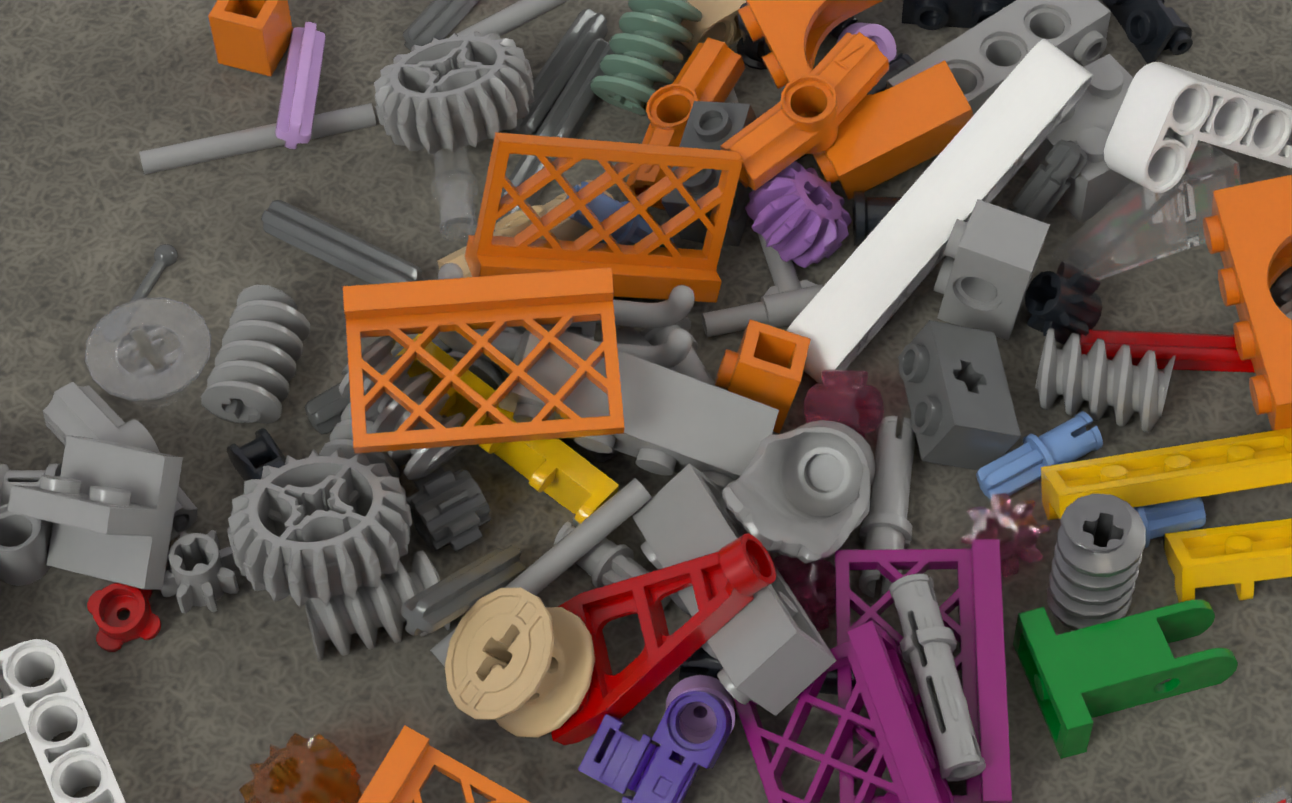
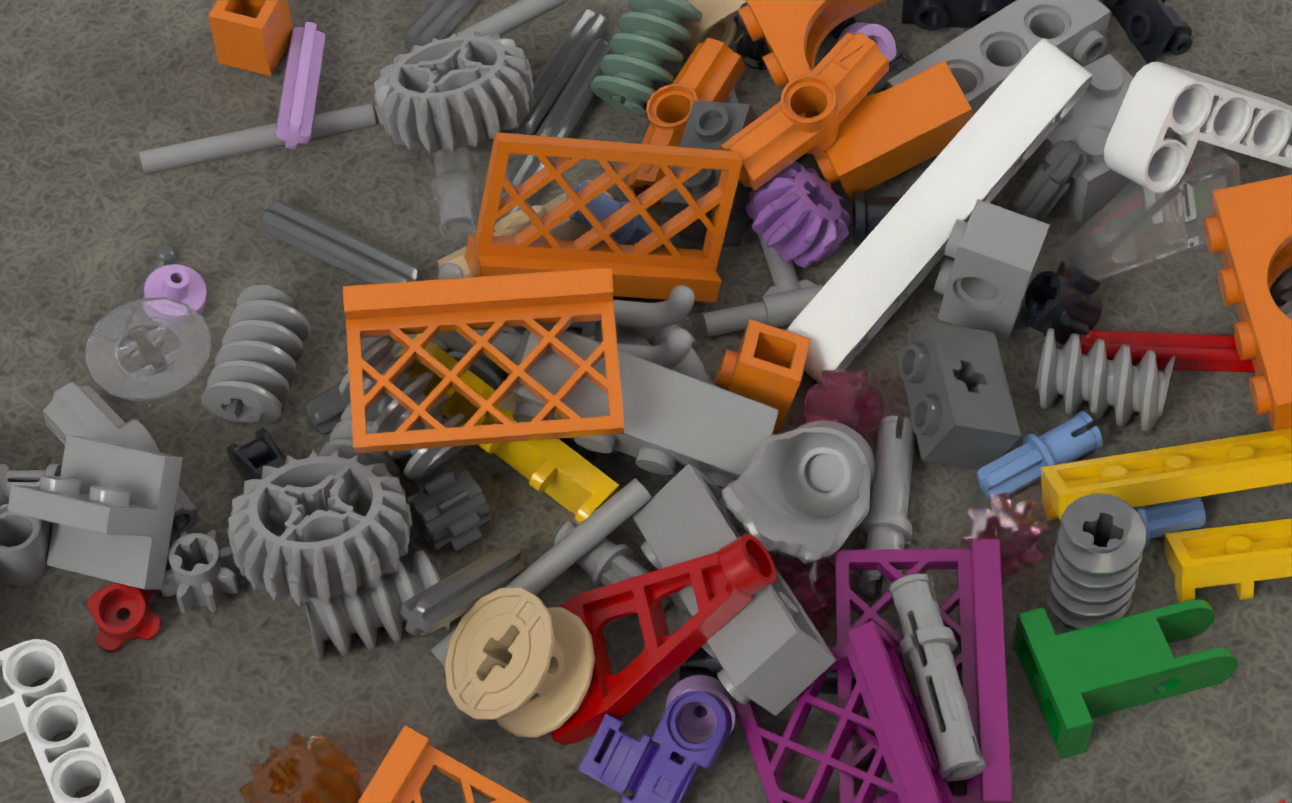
none -> lavender tile [143,264,207,328]

